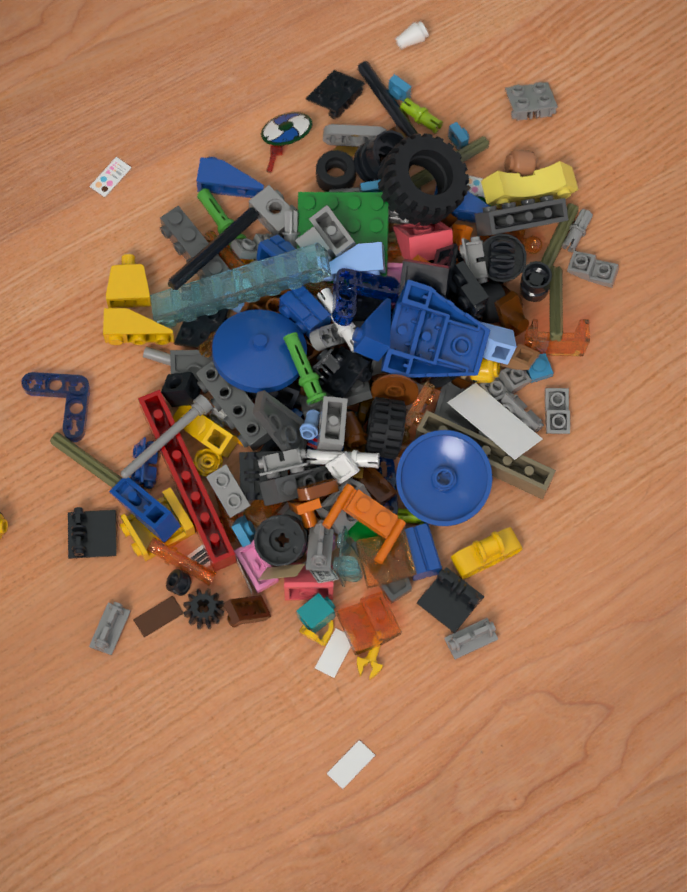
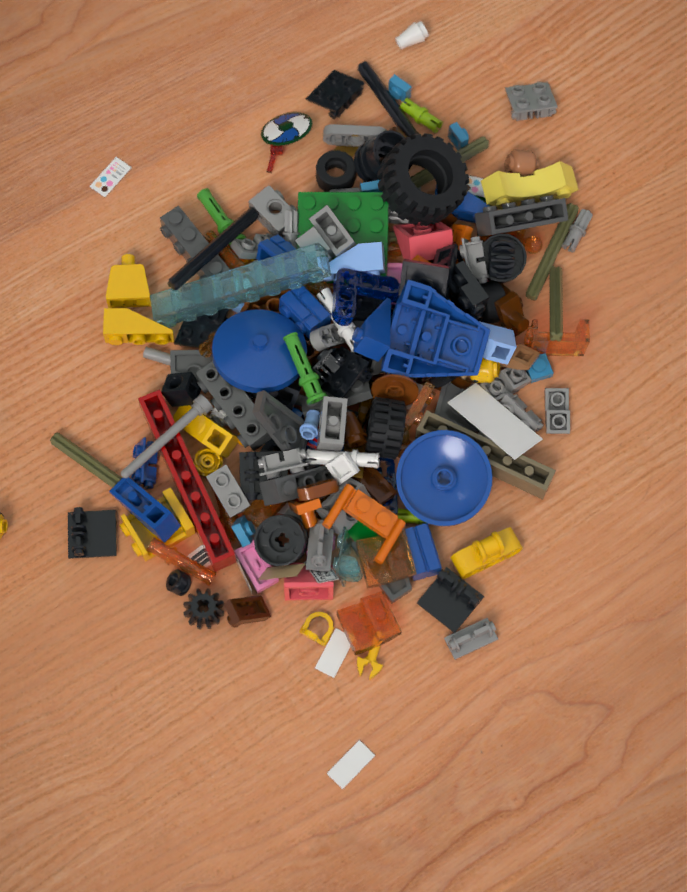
clear blue beam [21,372,90,442] -> none
light grey hinge [89,602,131,656] -> none
reddish brown sticker [133,596,184,638] -> none
blue slope [196,157,264,198] -> none
teal brick [296,593,336,634] -> none
black wheel [519,261,552,302] -> none
light grey slope [567,251,619,288] -> none

